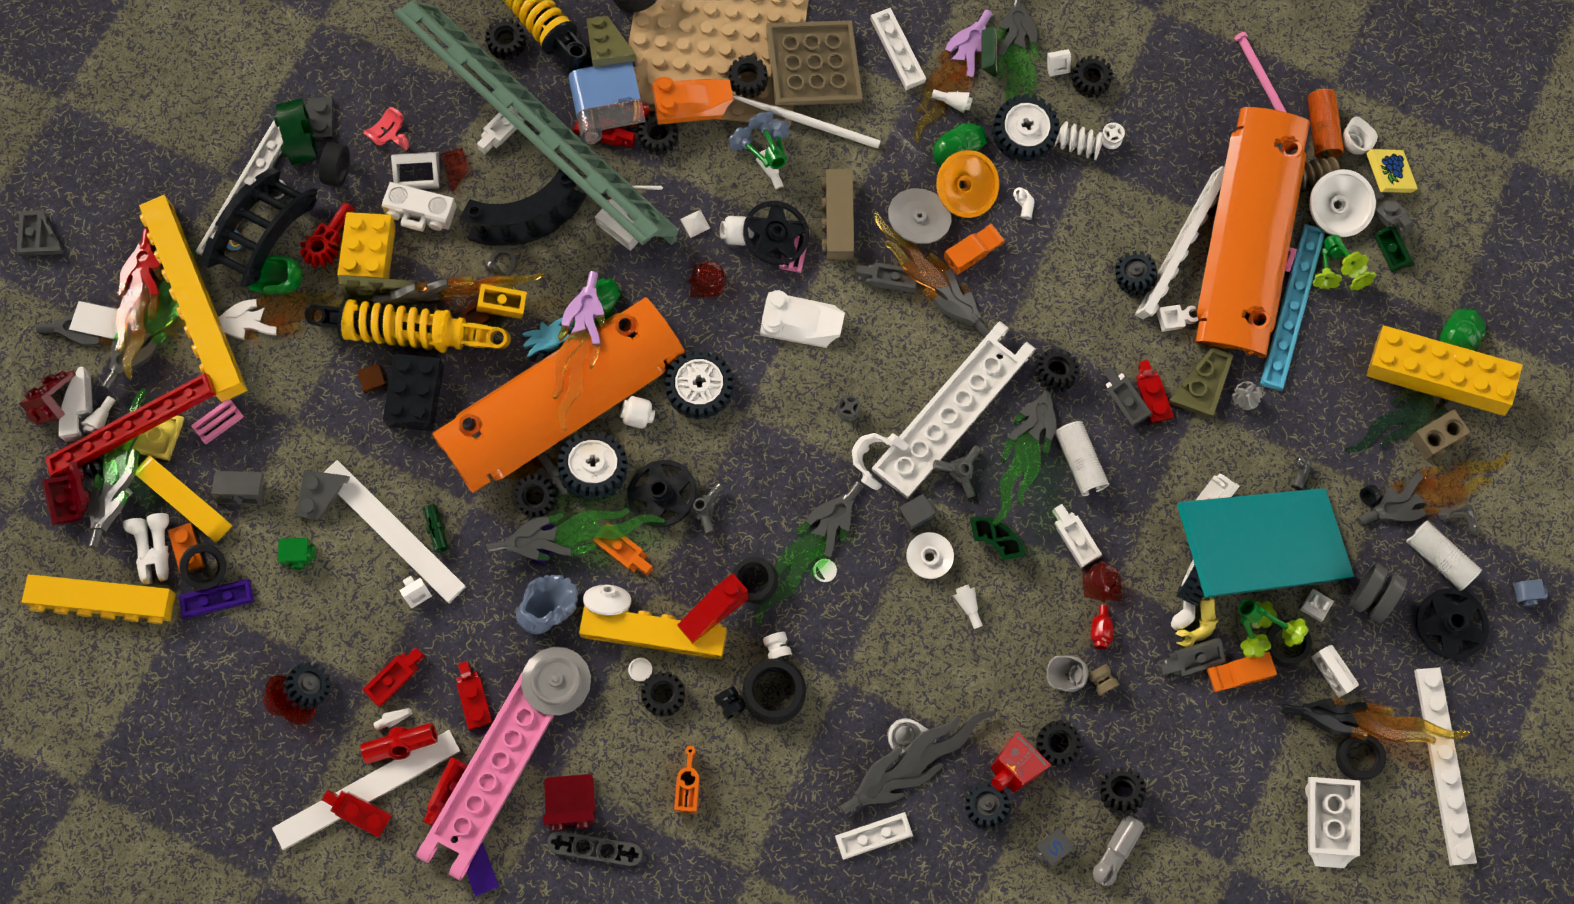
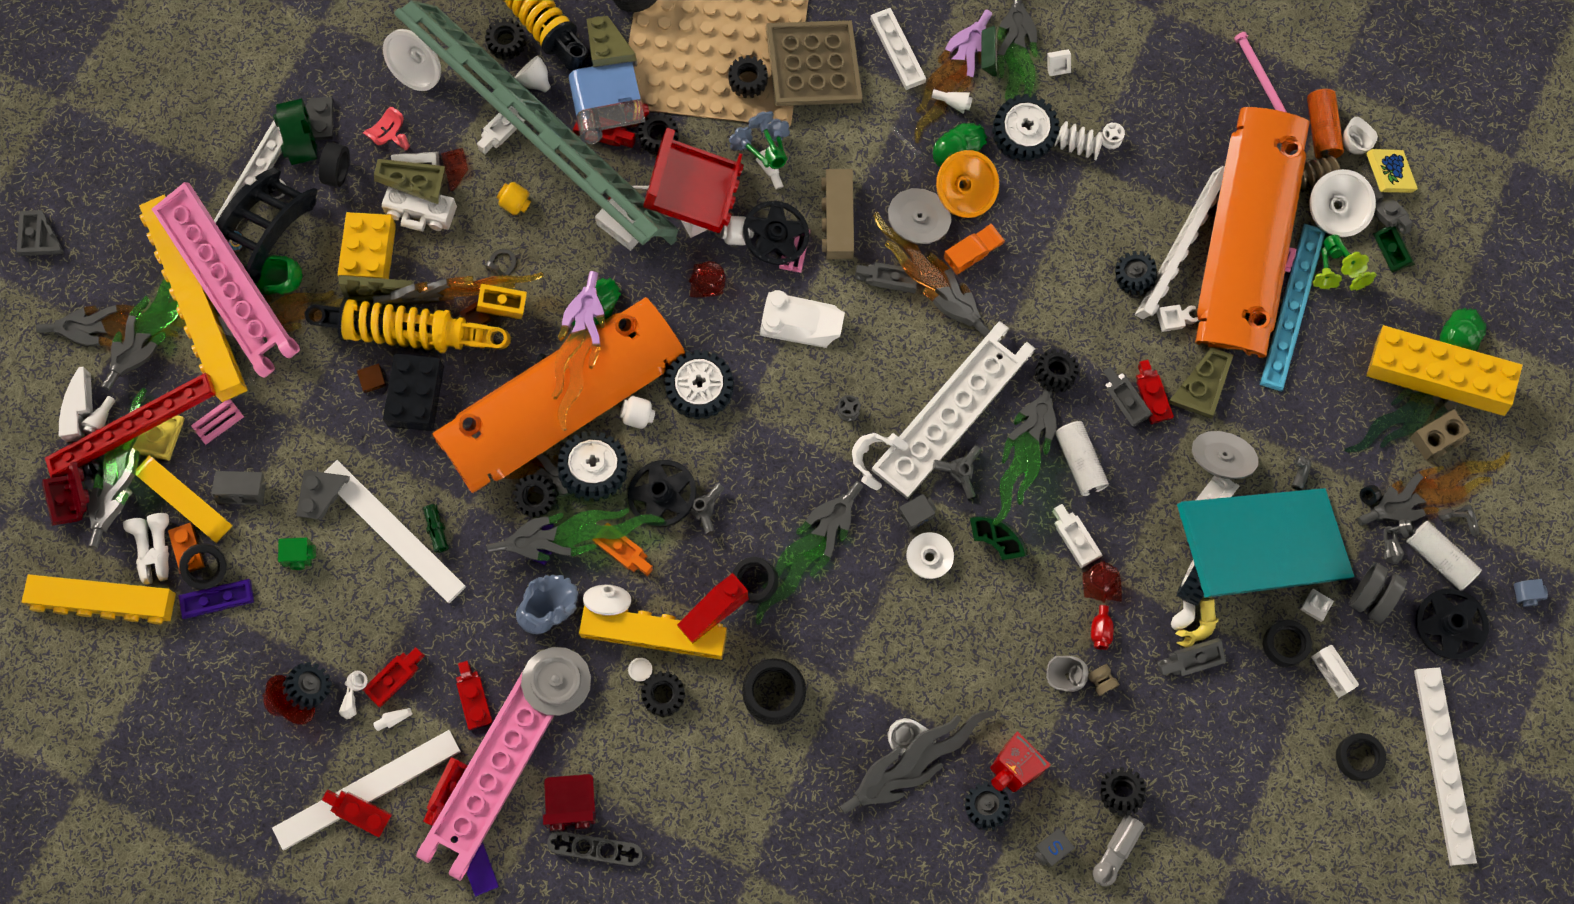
dark red bracket [19,370,76,425] -> none
white sticker [69,301,137,341] -> none
piece [115,229,163,380] -> none
red gear [300,203,354,269] -> none
red piece [360,722,438,764] -> none
white tile [399,576,432,609] -> none
black fence [460,168,587,246] -> none
medium azure piece [522,318,577,359] -> none
orange slope [651,77,733,125] -> none
orange piece [674,746,700,814] -> none
black wheel [714,686,746,720] -> none
white piece [733,94,881,149] -> none
white wheel [763,632,792,659] -> none
white piece [813,559,837,582] -> none
white tile [835,812,913,860] -> none
white cone [953,584,983,629] -> none
white arm [1013,187,1034,220] -> none
black tyre [1036,720,1082,766] -> none
black tyre [1072,55,1113,98] -> none
orange piece [1207,652,1277,693] -> none
light grey gear [1232,381,1263,410] -> none
lime plant [1238,599,1308,658] -> none
piece [1281,698,1470,745] -> none
white slope [1305,777,1360,868] -> none
none -> bright pink hinge [152,182,300,378]
none -> white piece [339,671,368,719]
none -> olive wing [374,159,445,204]
none -> white dish [383,29,441,91]
none -> yellow head [496,182,531,215]
none -> white helmet [515,56,551,93]
none -> red panel [643,128,744,233]
none -> light grey piece [1192,431,1258,479]
none -> dark grey piece [1384,518,1416,564]

